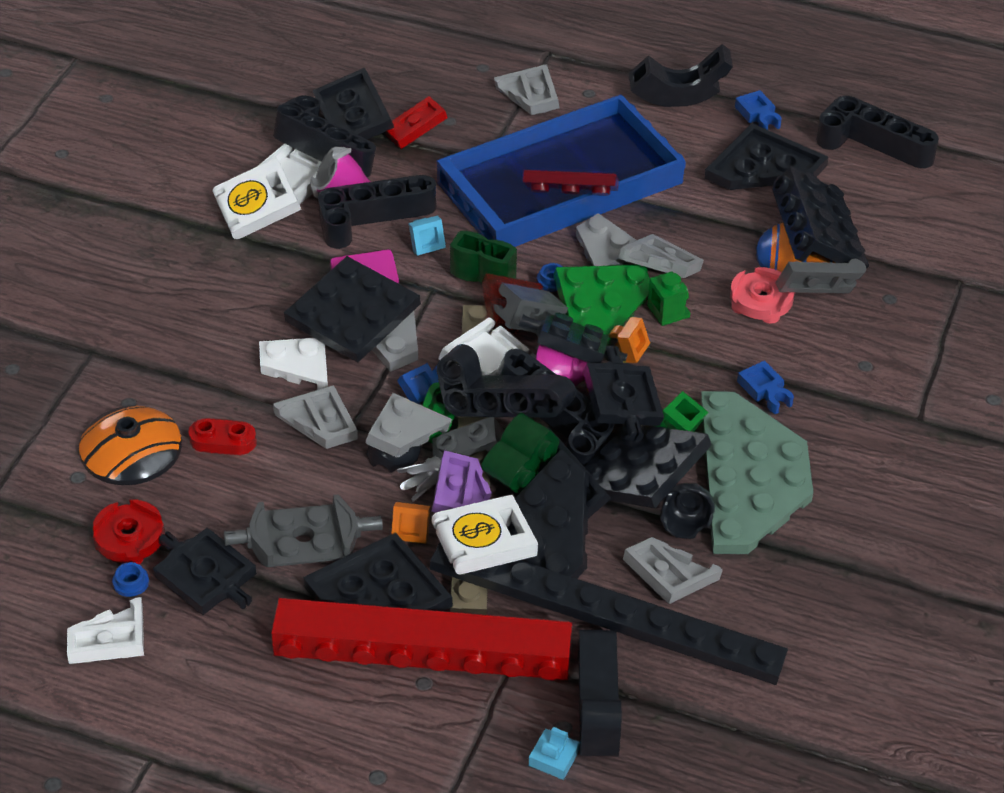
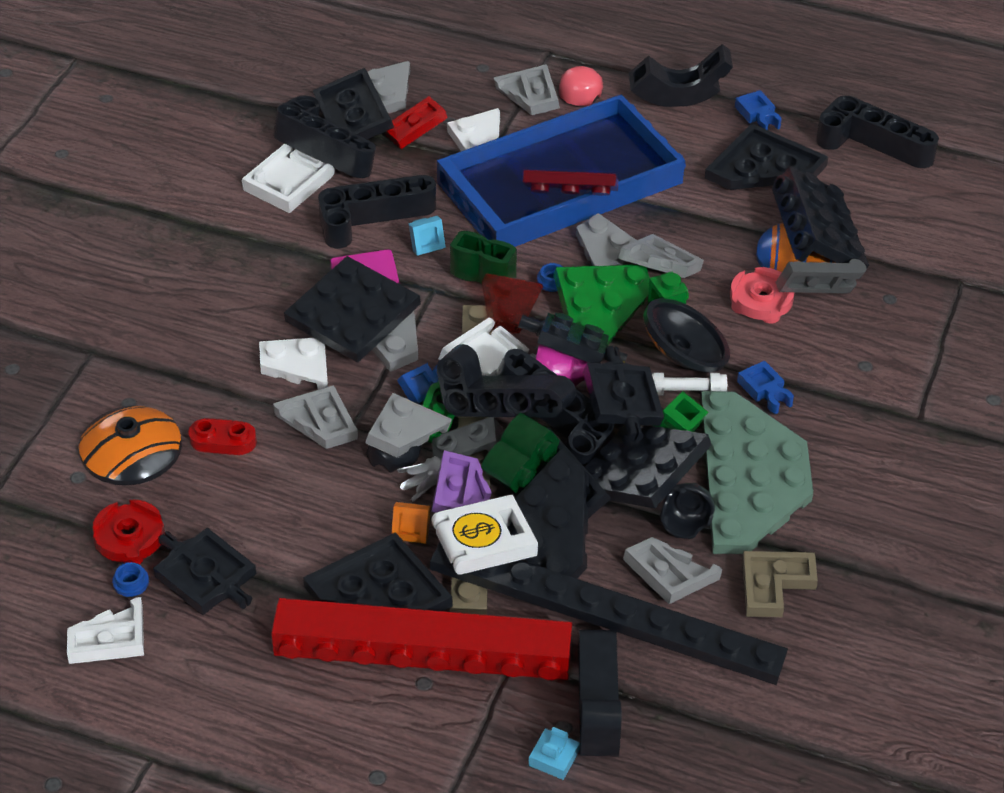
white container [212,158,302,239] -> none
dark grey plate [224,494,383,567] -> none
hat [311,146,371,198] -> none
dark grey hinge [494,283,568,332] -> none
orange tile [609,317,650,363] -> none
none -> light grey wing [367,61,410,114]
none -> white wing [447,108,500,151]
none -> coral hair [558,66,603,106]
none -> black dish [643,298,730,373]
none -> white bar [652,373,727,396]
none -> dark tan plate [742,551,818,617]

